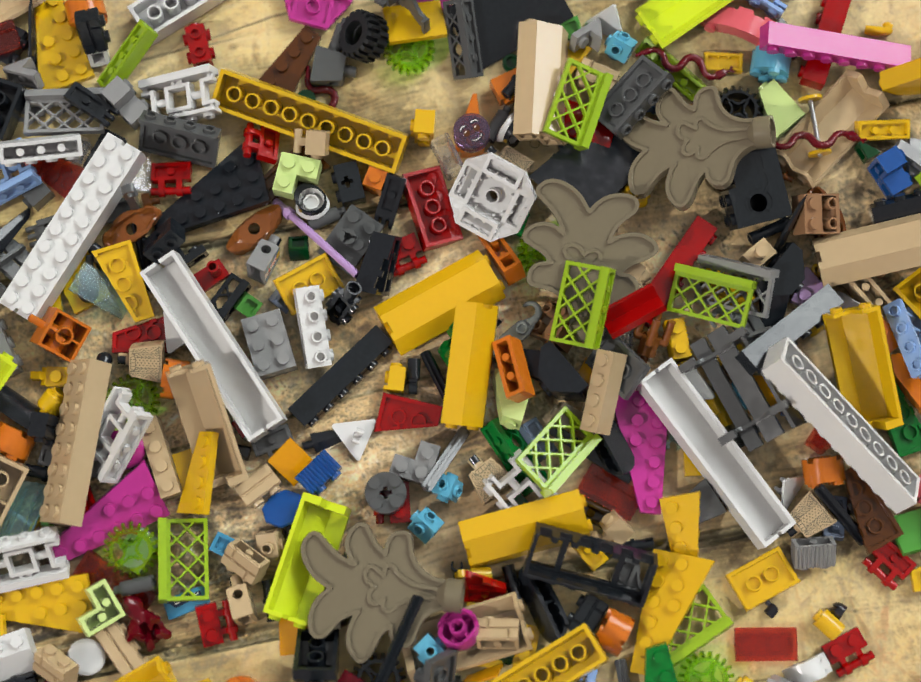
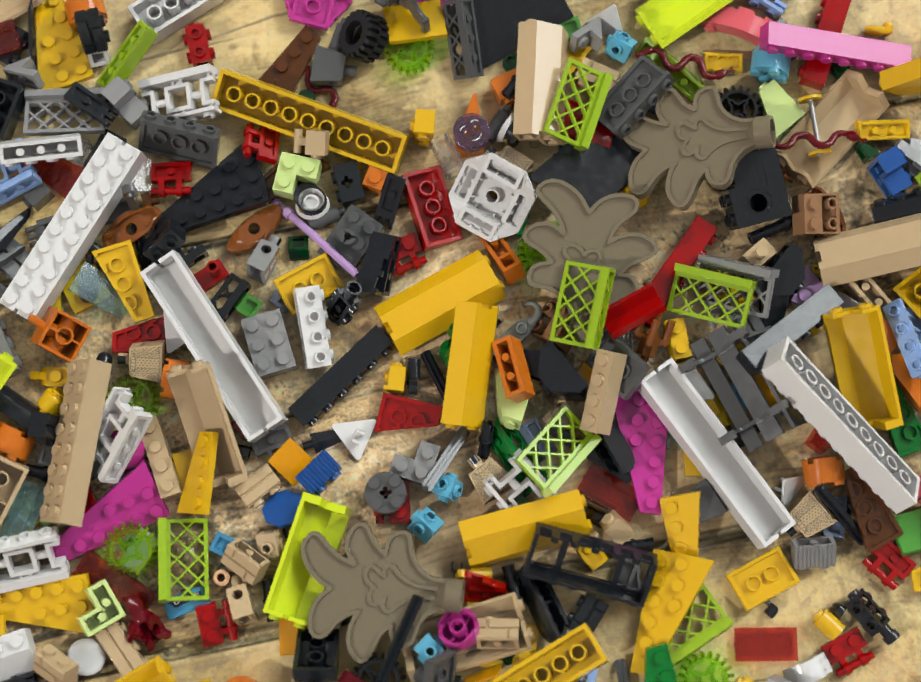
dark grey cylinder [113,575,157,596] -> none
orange brick [595,607,635,657] -> none
black bar [773,194,807,253] -> none
none -> light nougat pin [213,569,231,586]
none -> black axle [478,419,496,459]
none -> dark green plate [830,62,850,79]
none -> black brick [844,588,900,646]

